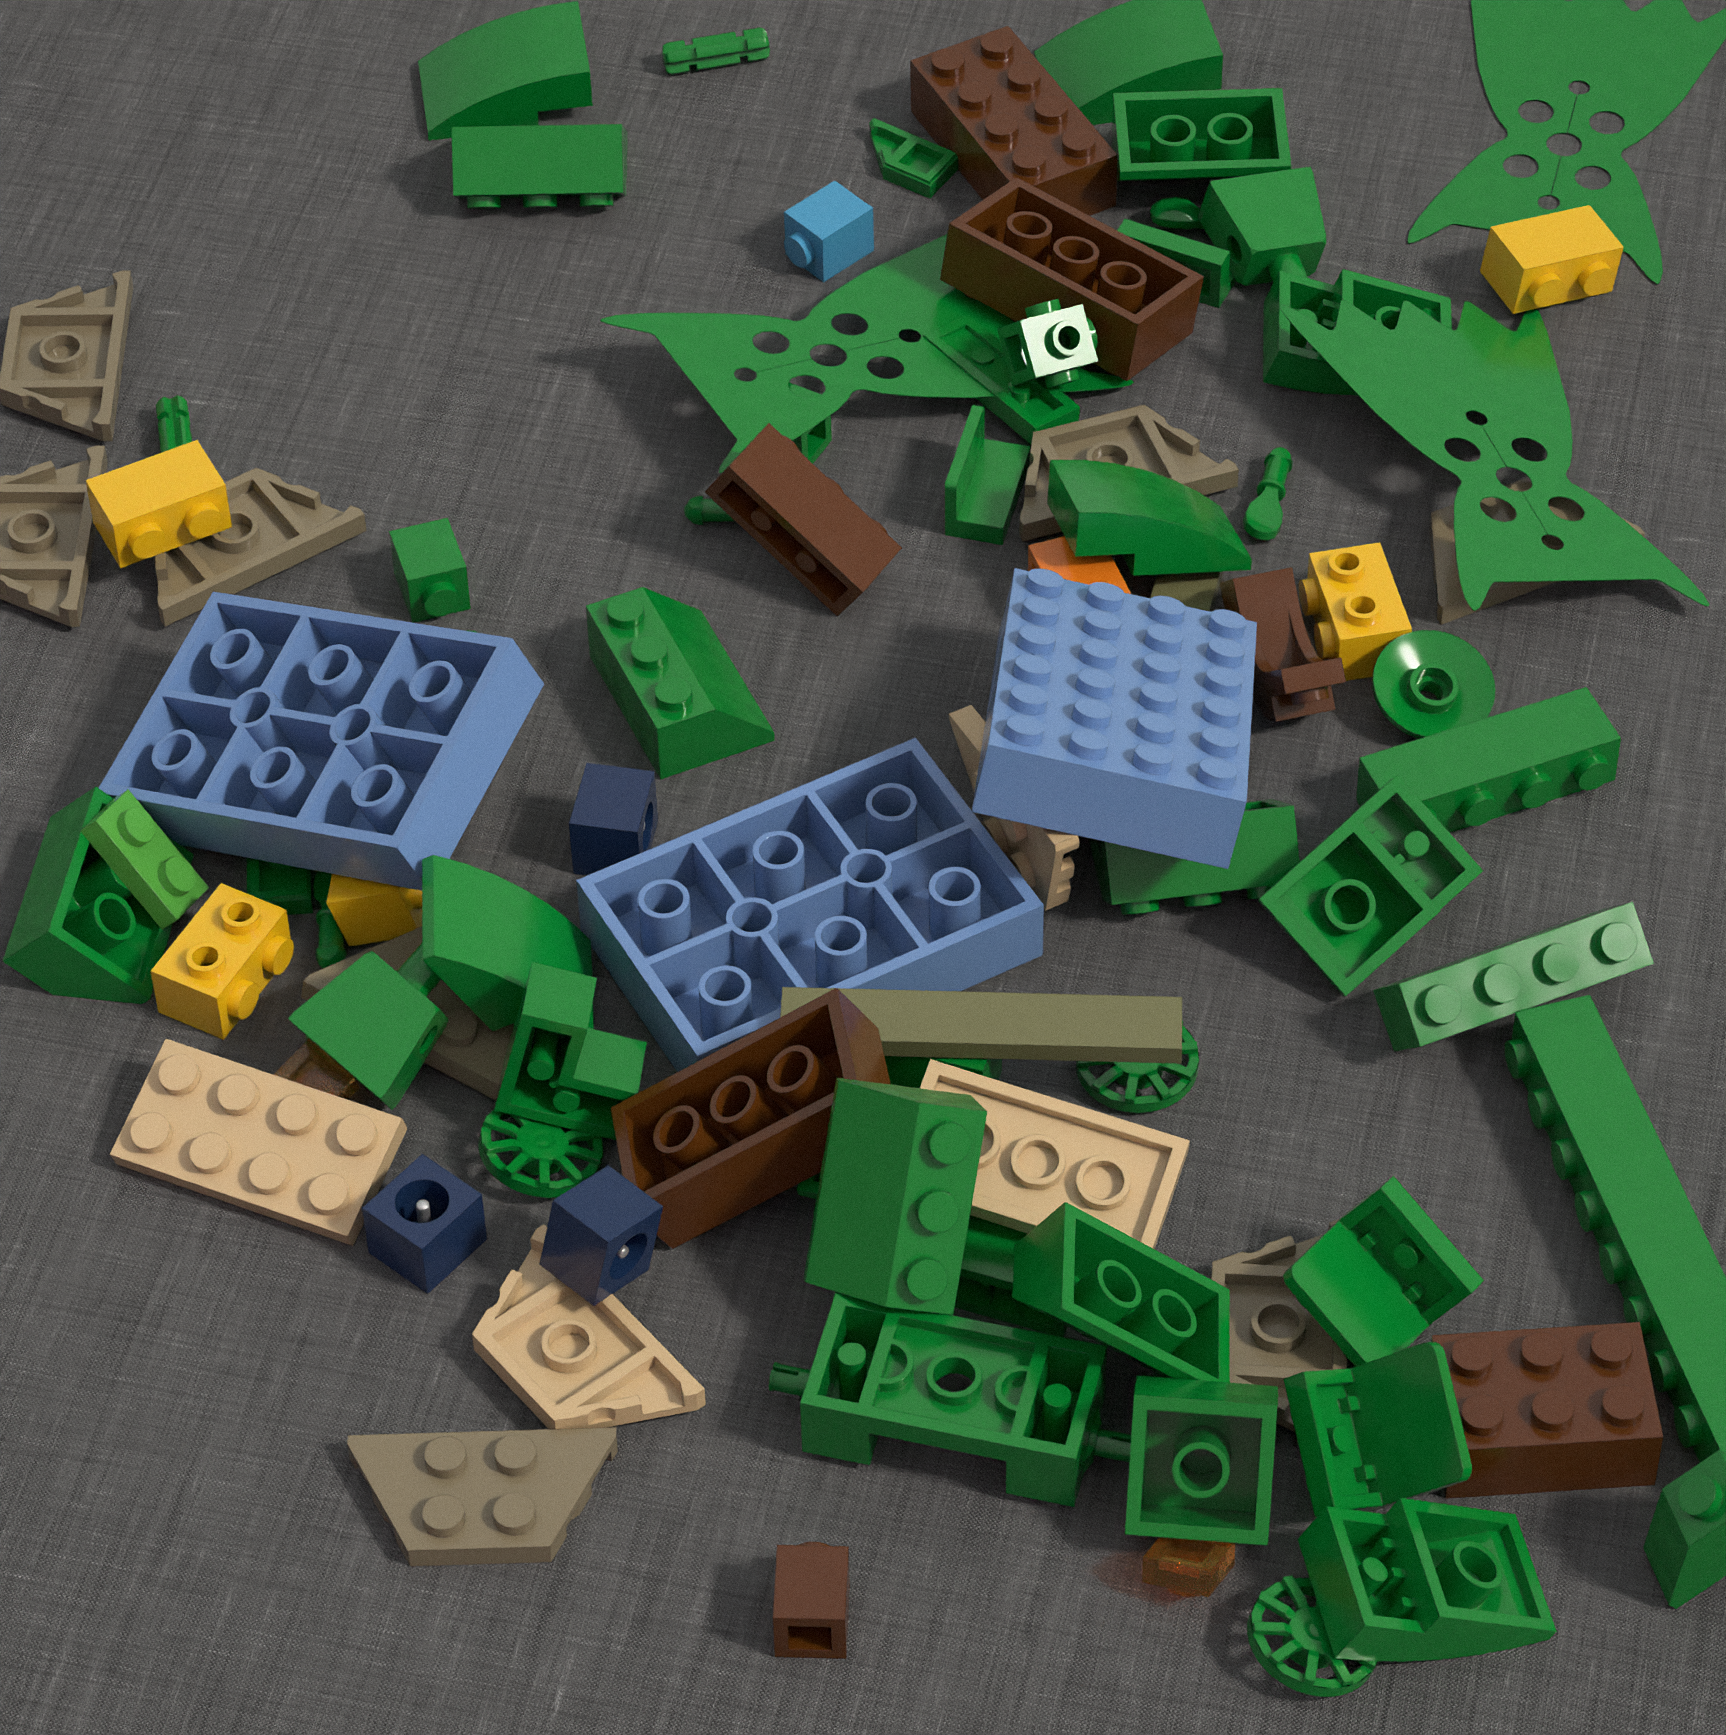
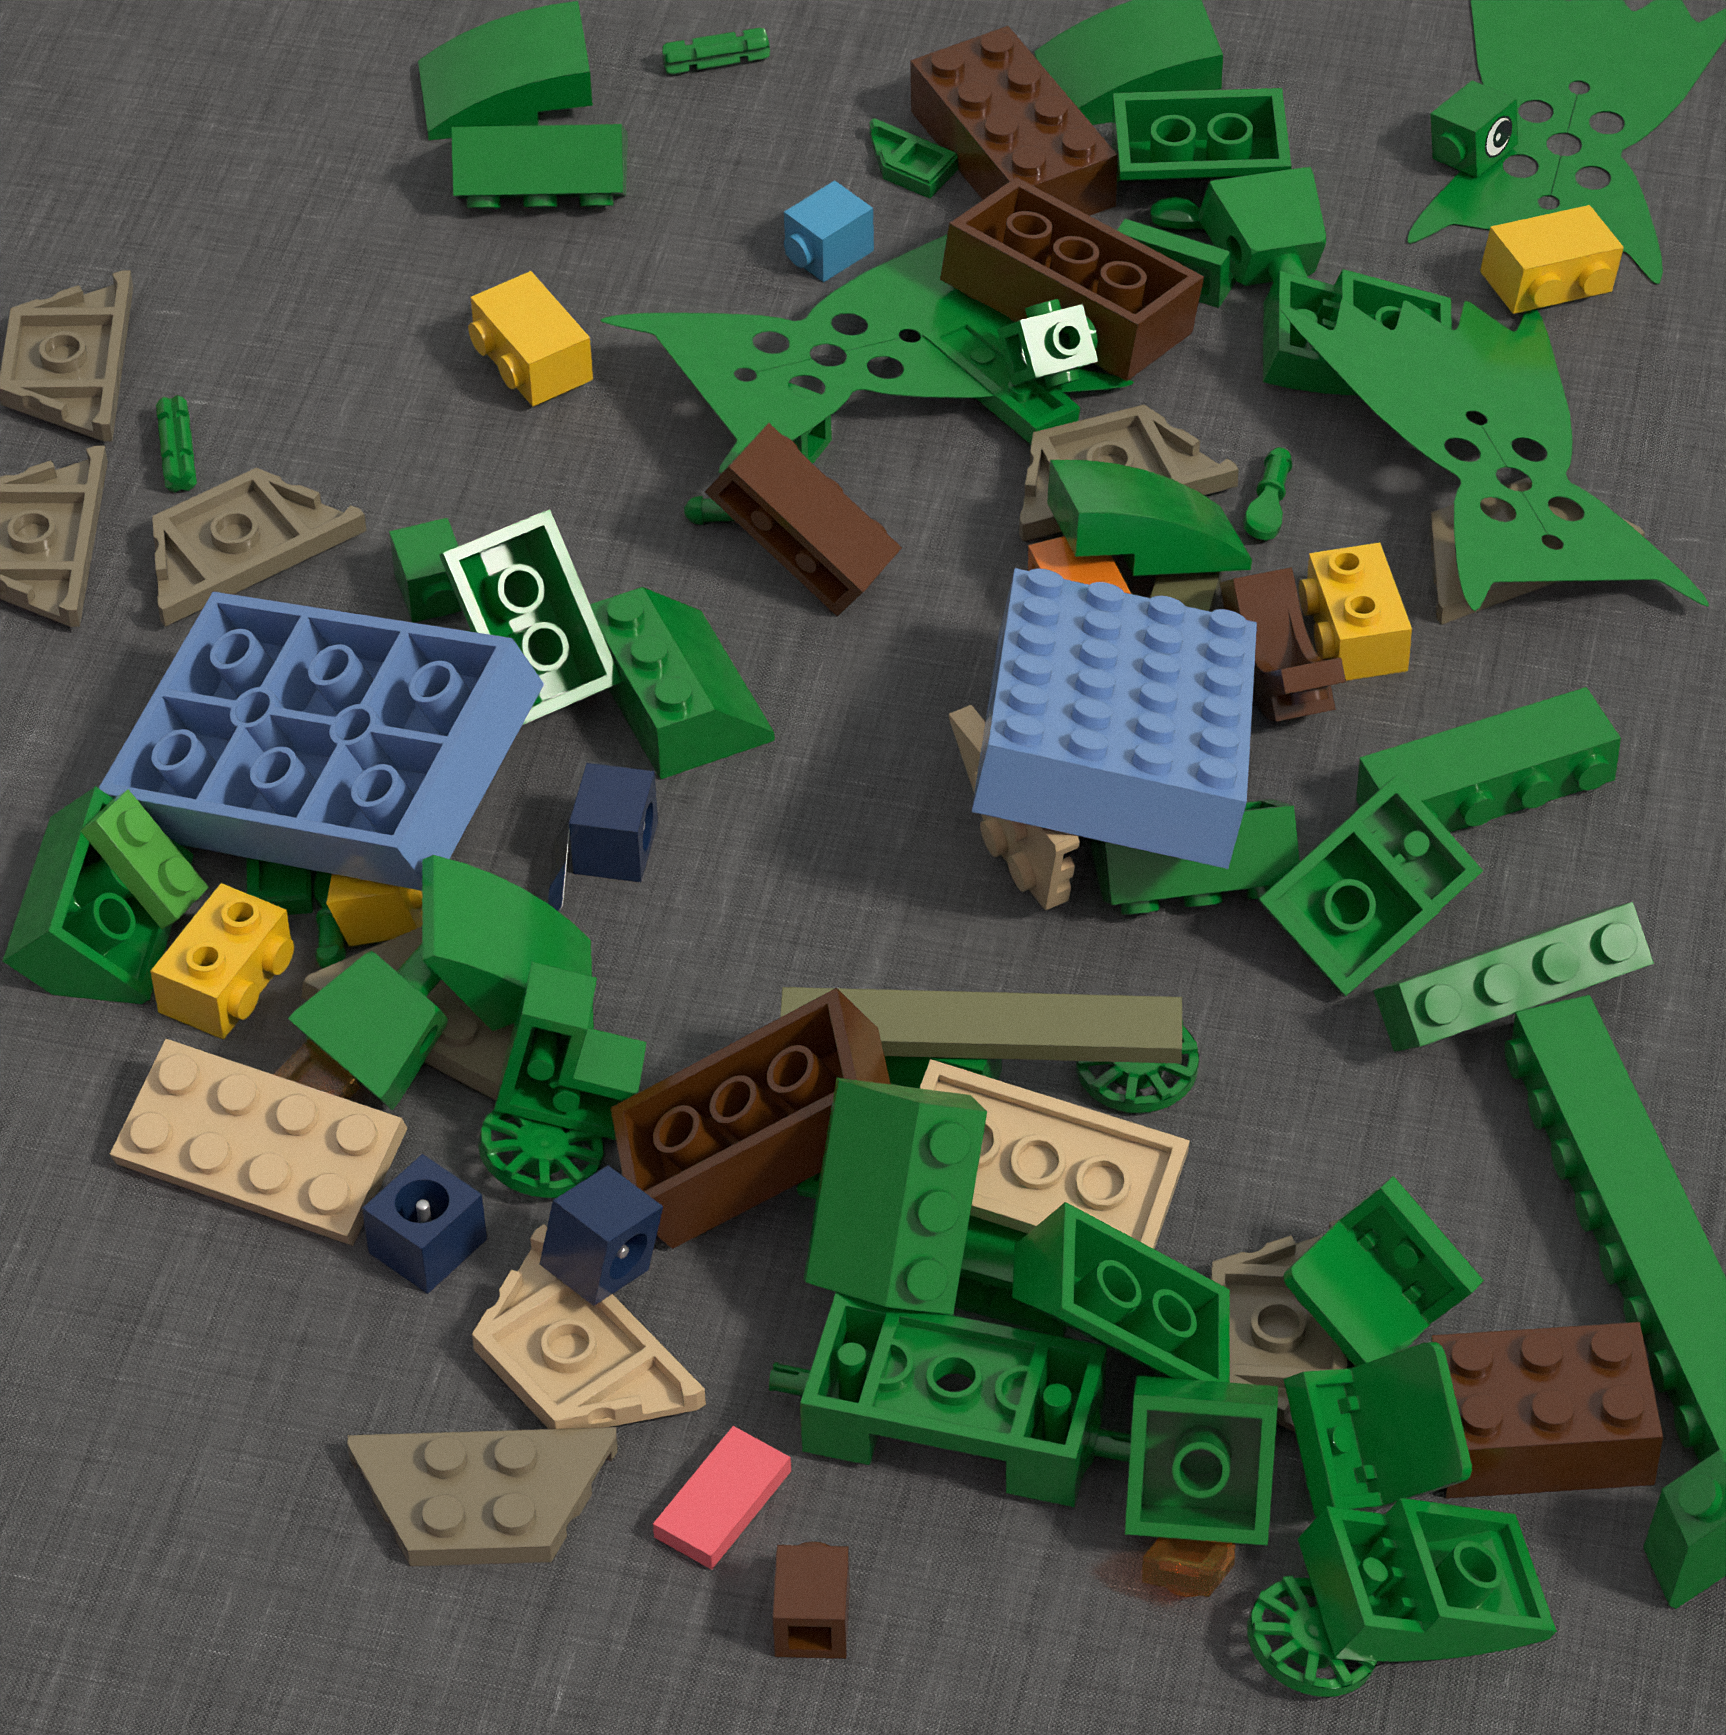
yellow brick [85,440,232,568] -> none
medium blue brick [576,738,1044,1072] -> none
green panel [945,405,1031,545] -> none
green dish [1372,630,1496,739] -> none
none -> green slope [439,509,622,725]
none -> yellow brick [468,271,593,407]
none -> sticker [548,816,570,912]
none -> coral tile [653,1426,791,1570]
none -> green brick [1430,80,1518,178]

